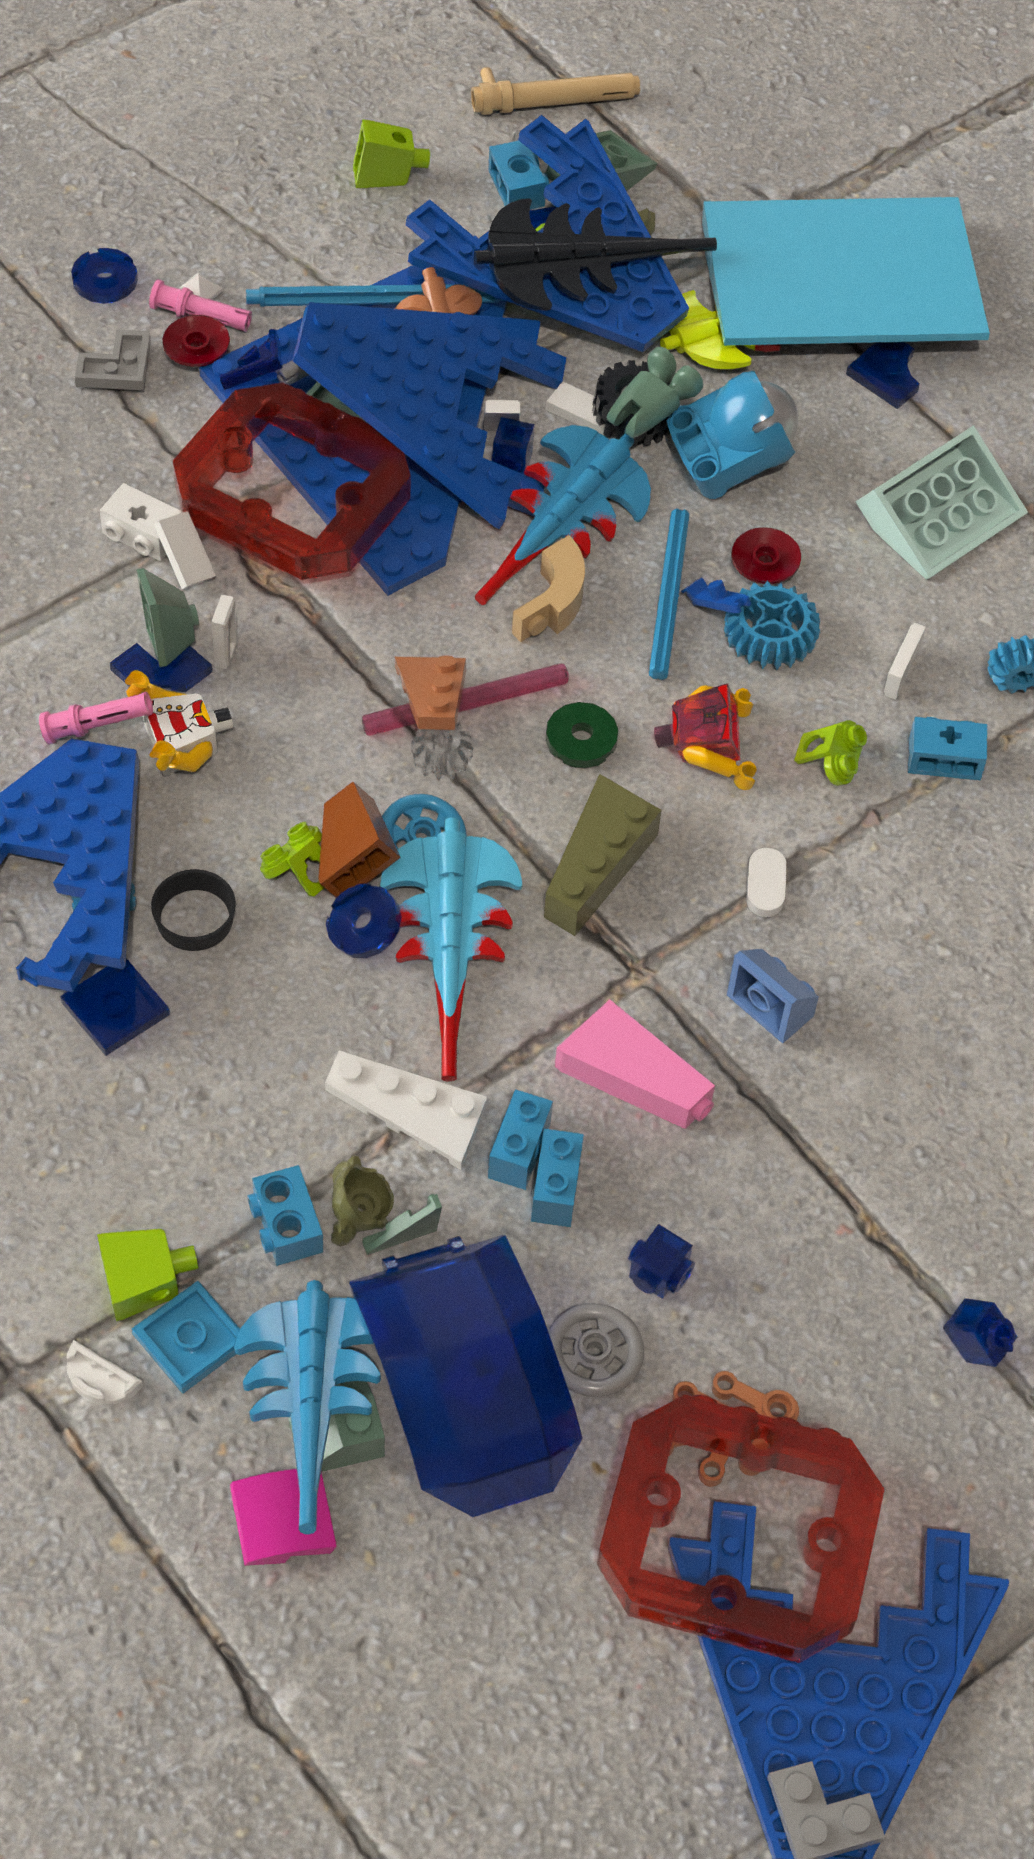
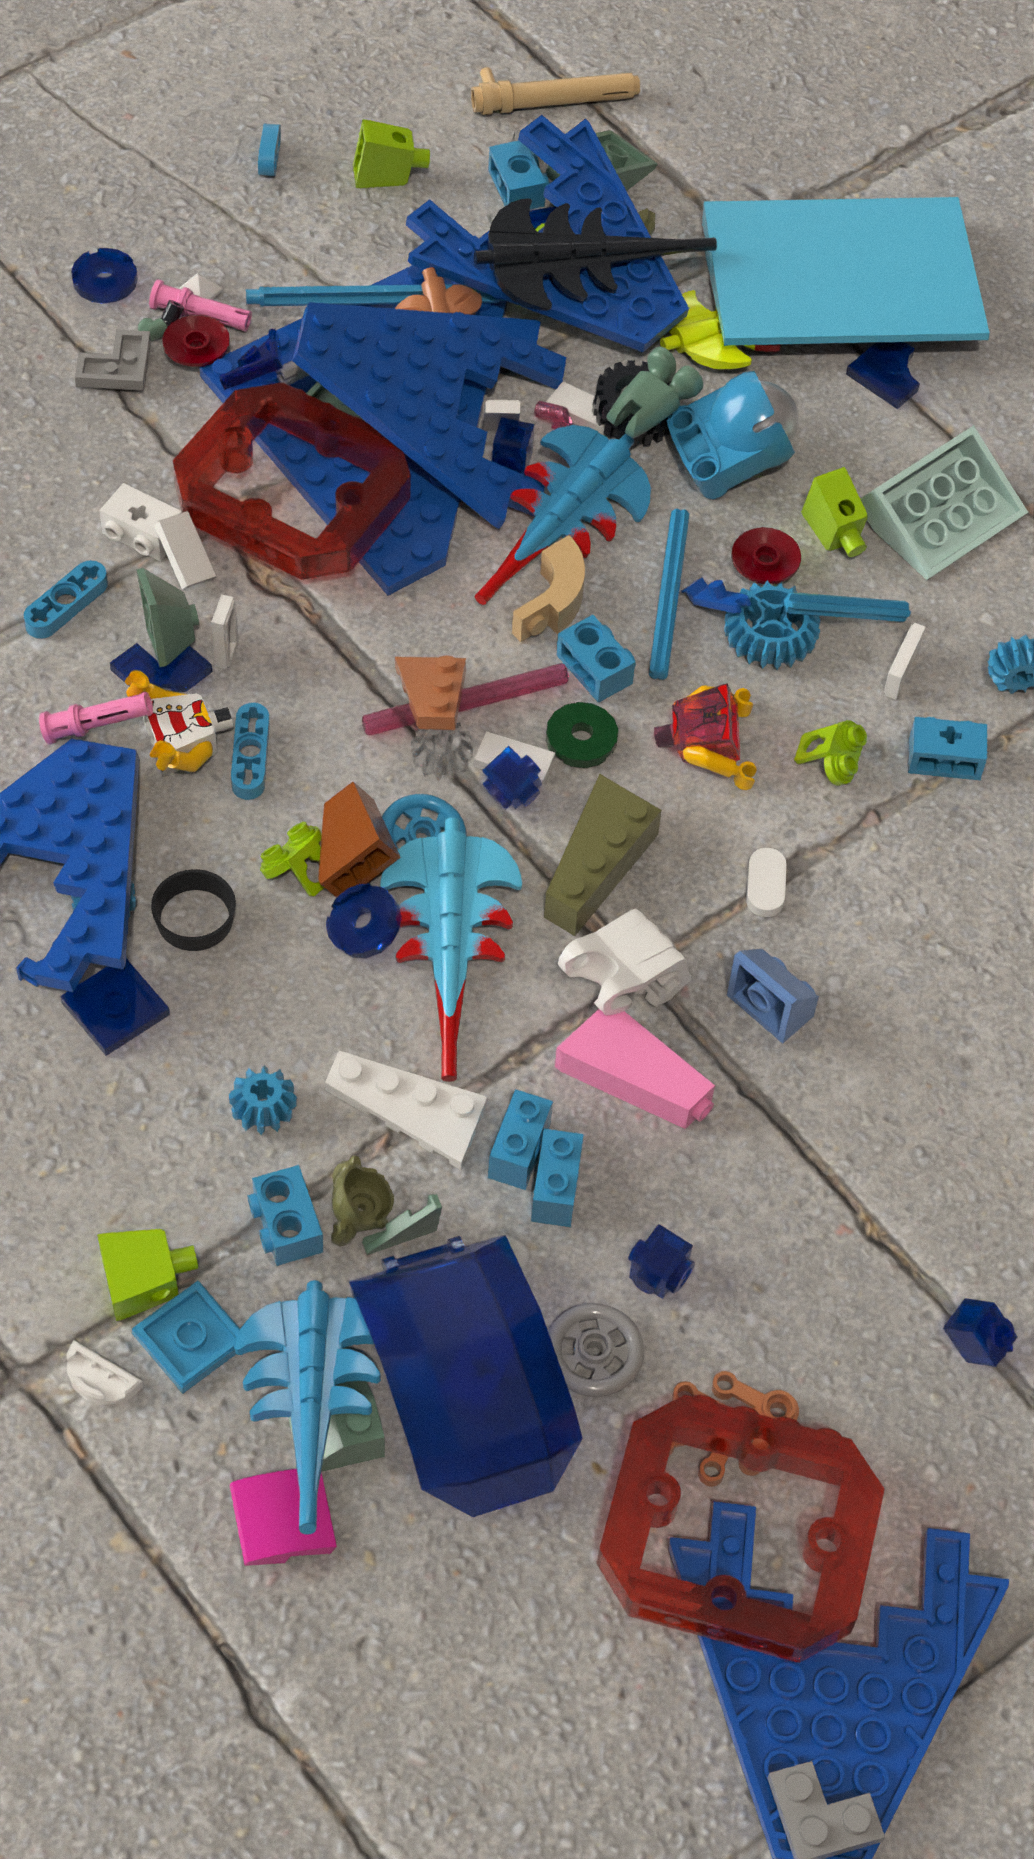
none -> dark azure beam [24,560,108,639]
none -> arm [138,300,184,341]
none -> dark azure gear [229,1065,297,1135]
none -> dark azure beam [231,703,270,800]
none -> dark azure beam [258,123,281,176]
none -> white tile [474,731,555,788]
none -> clear blue brick [482,746,542,810]
none -> clear pink arm [534,401,574,430]
none -> dark azure brick [556,615,636,703]
none -> white piece [558,909,691,1015]
none -> dark azure axle [783,592,911,622]
none -> lime torso [801,467,868,557]

